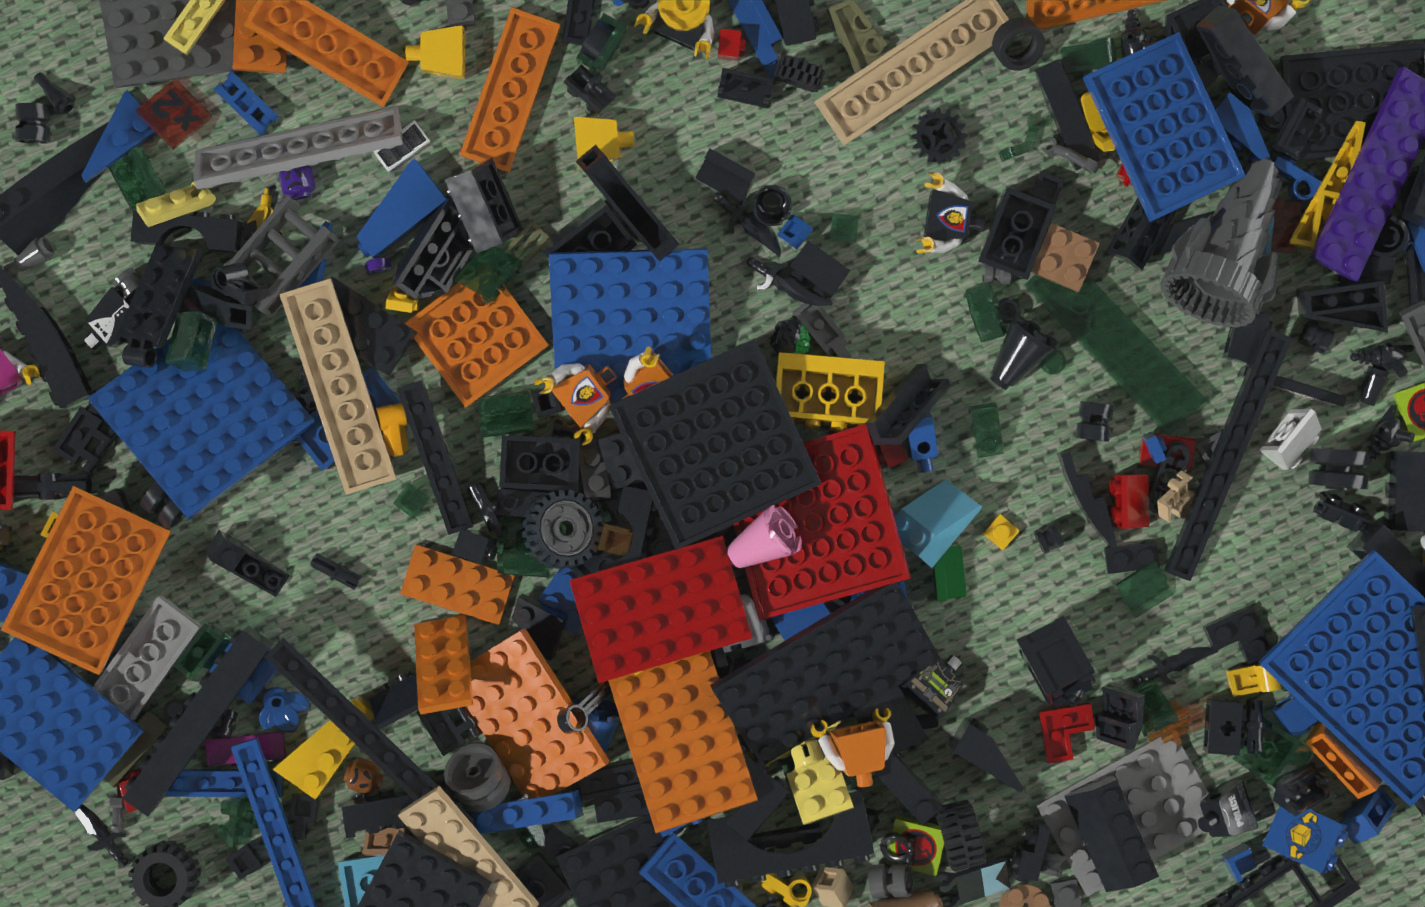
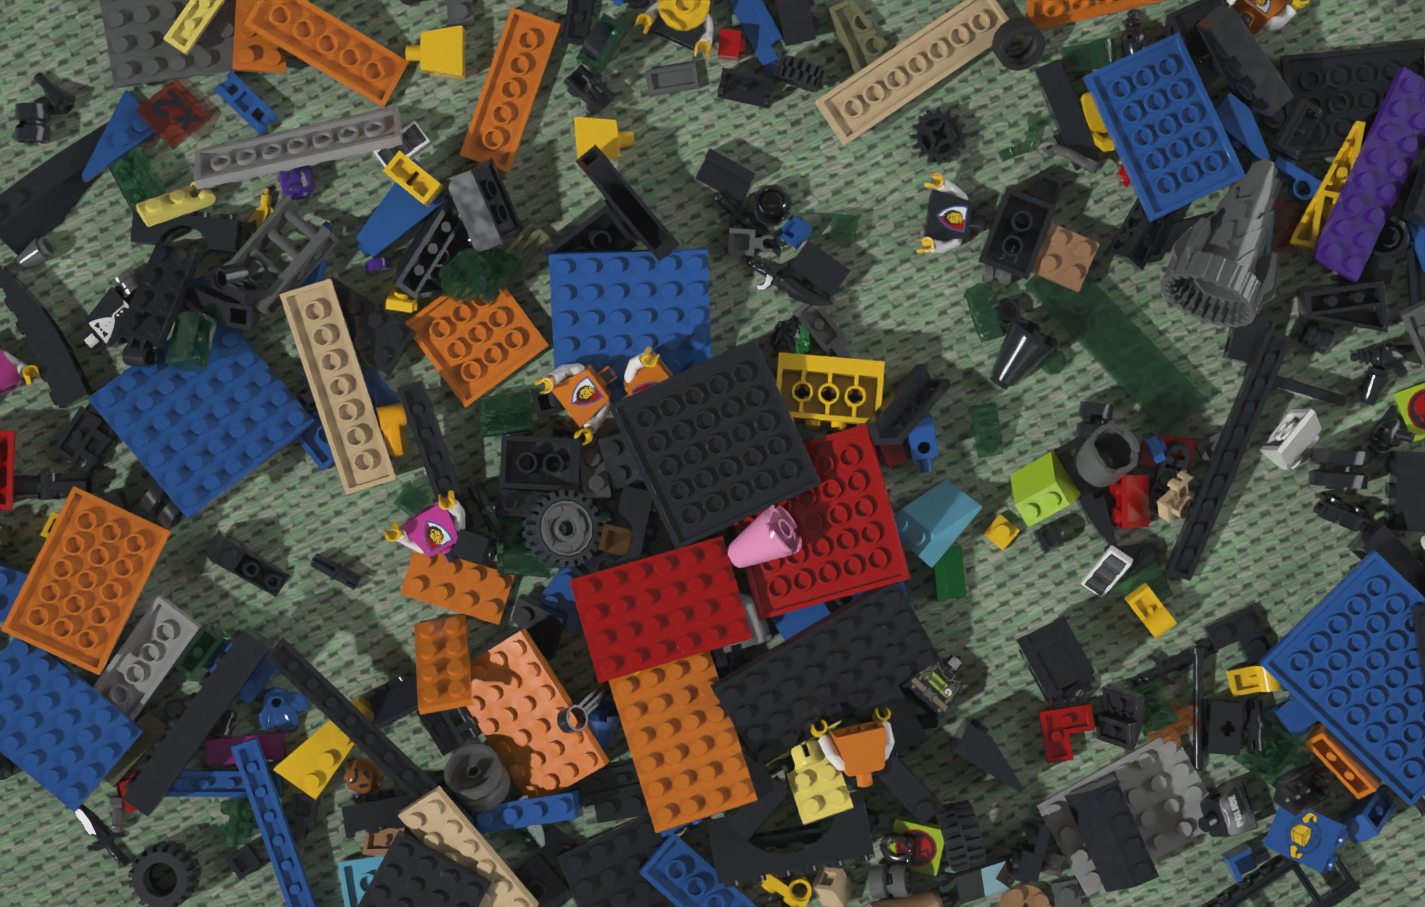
none -> yellow brick [383,150,445,208]
none -> torso [383,490,466,563]
none -> clear green plate [439,249,491,302]
none -> dark grey tile [645,62,701,97]
none -> dark grey plate [728,227,774,256]
none -> lime slope [1010,451,1081,527]
none -> dark grey cylinder [1076,423,1140,487]
none -> tile [1081,545,1133,598]
none -> yellow plate [1124,583,1177,640]
none -> black bar [1189,645,1208,771]

